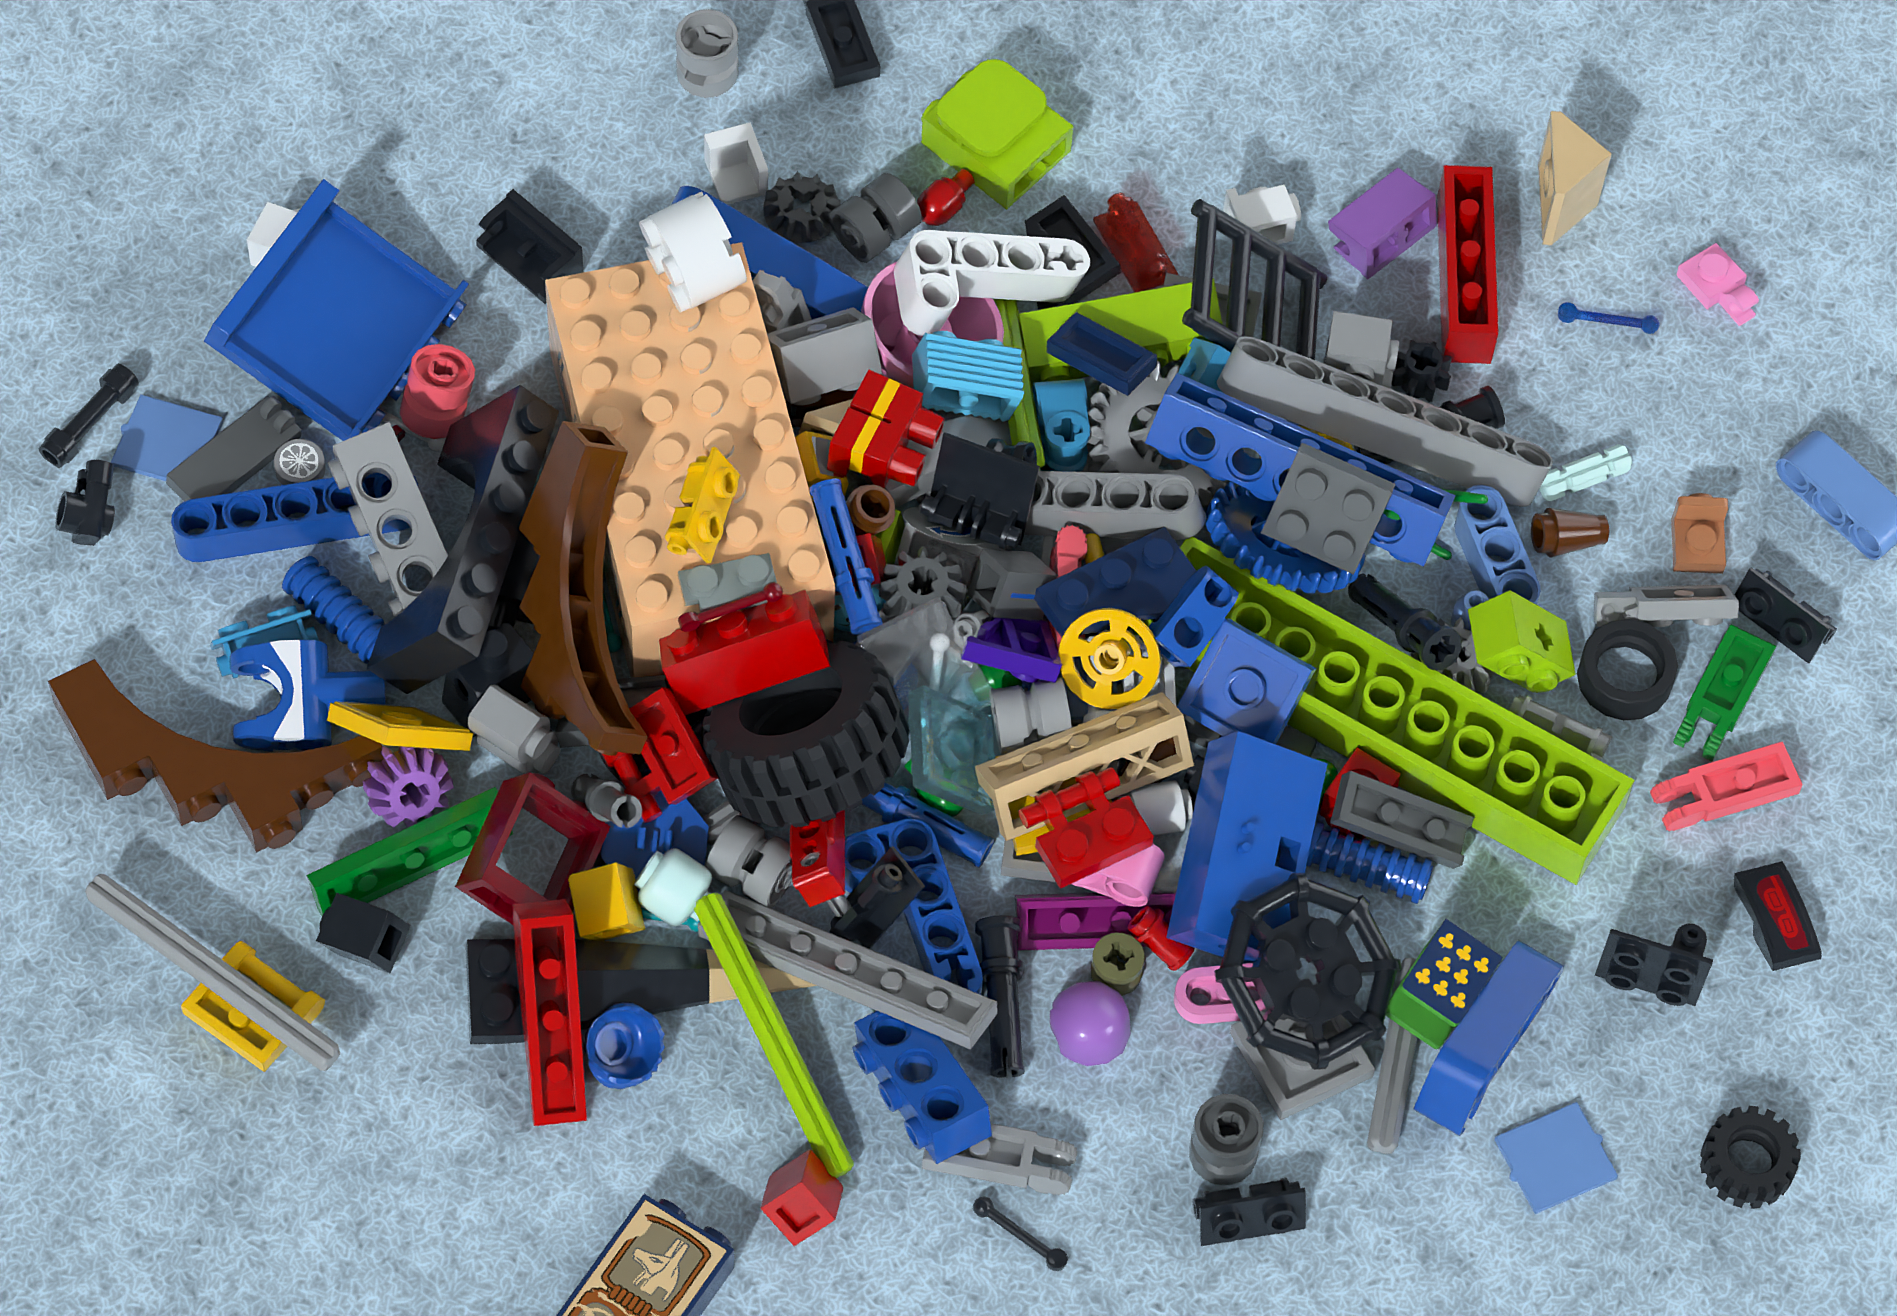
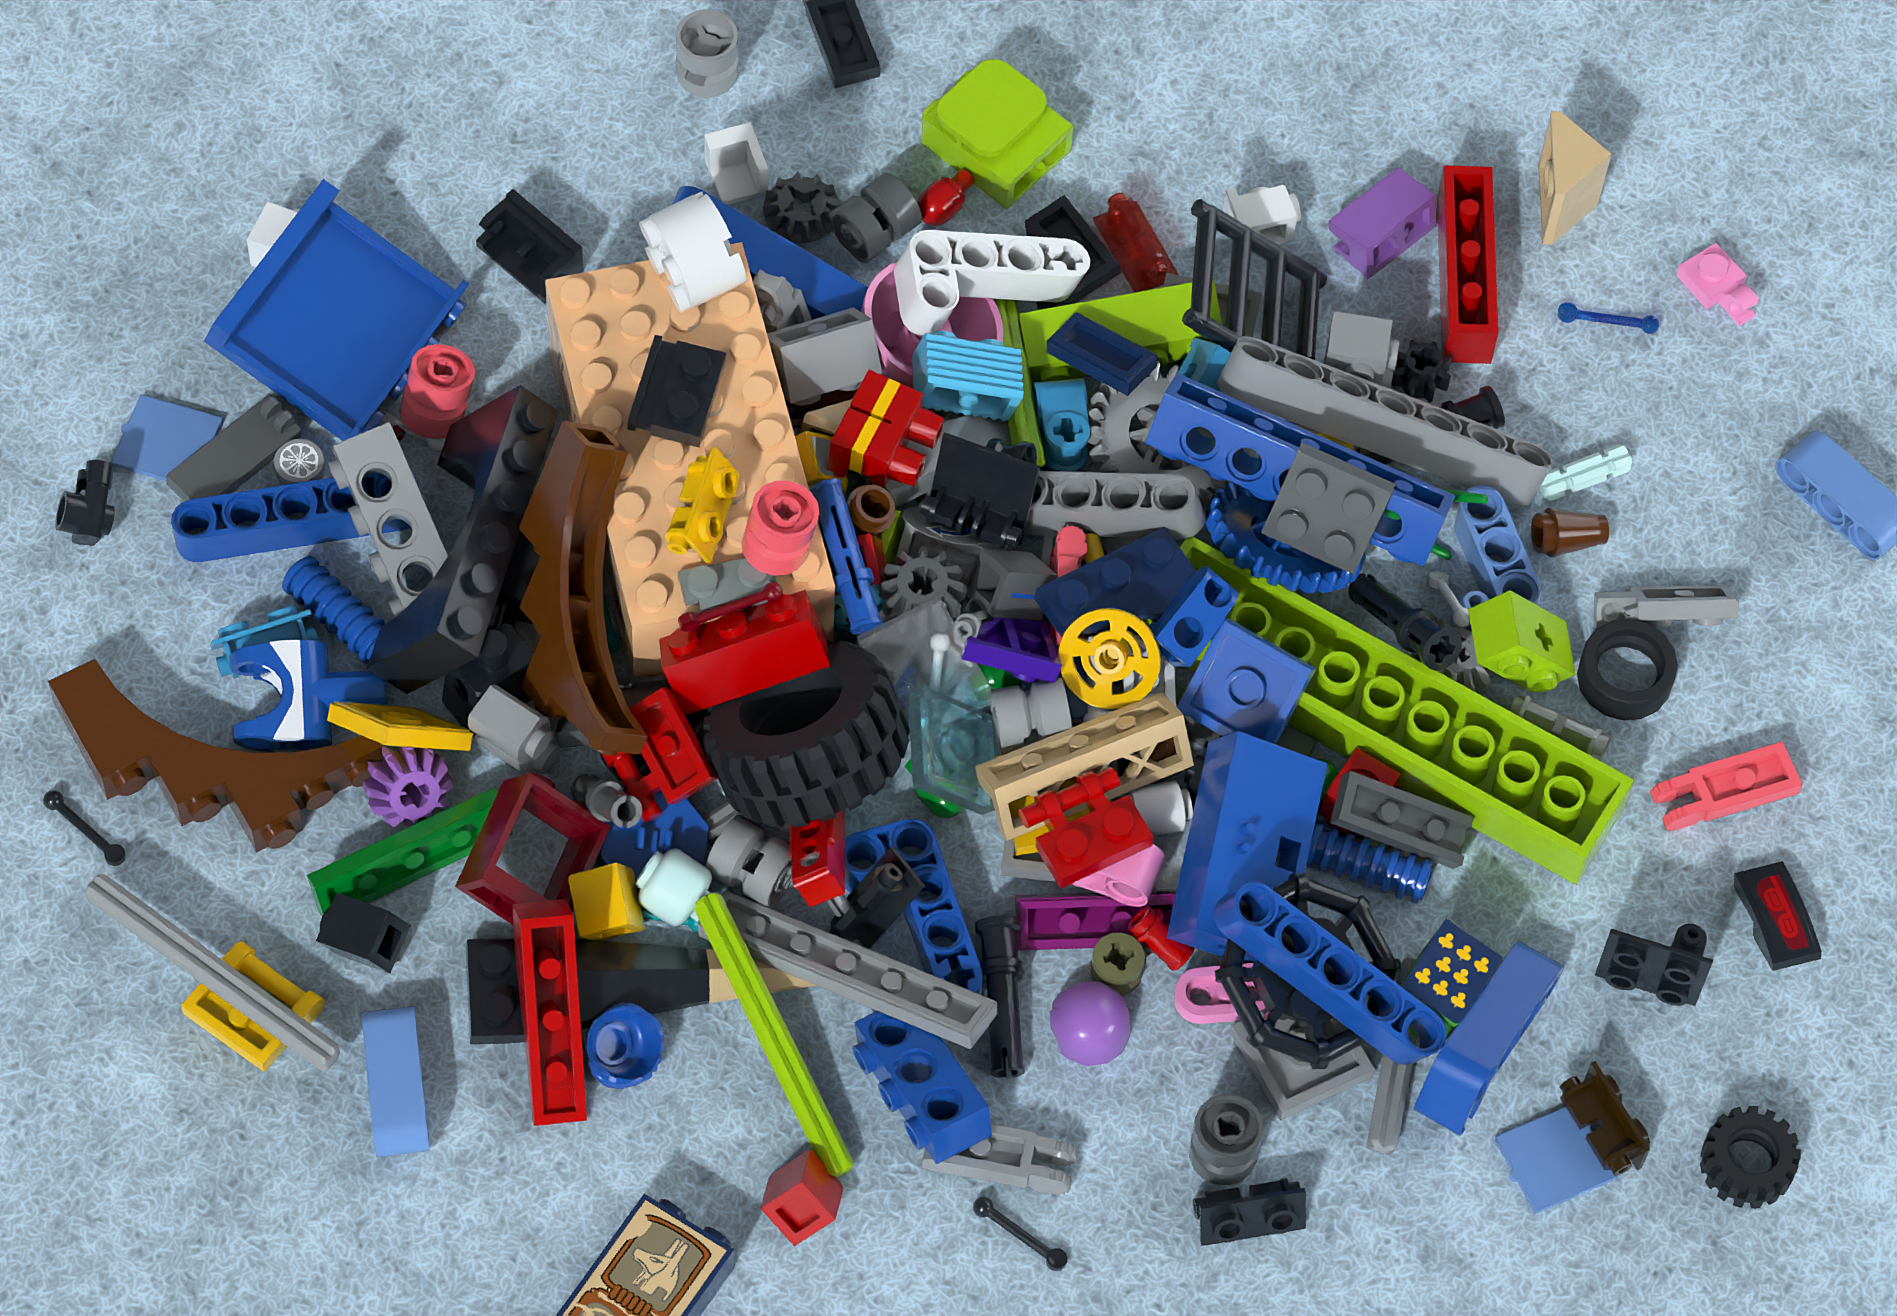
black bar [38,364,139,468] -> none
blue pin [862,782,995,868] -> none
nougat bracket [1671,493,1728,574] -> none
green hinge [1673,624,1777,762] -> none
black hinge [1734,567,1837,664] -> none
none -> black hinge [43,790,126,866]
none -> medium blue beam [361,1006,430,1158]
none -> black plate [627,335,726,448]
none -> coral wheel [741,480,819,576]
none -> blue beam [1214,882,1446,1065]
none -> white hinge [1429,571,1470,628]
none -> dark brown hinge [1559,1061,1650,1176]

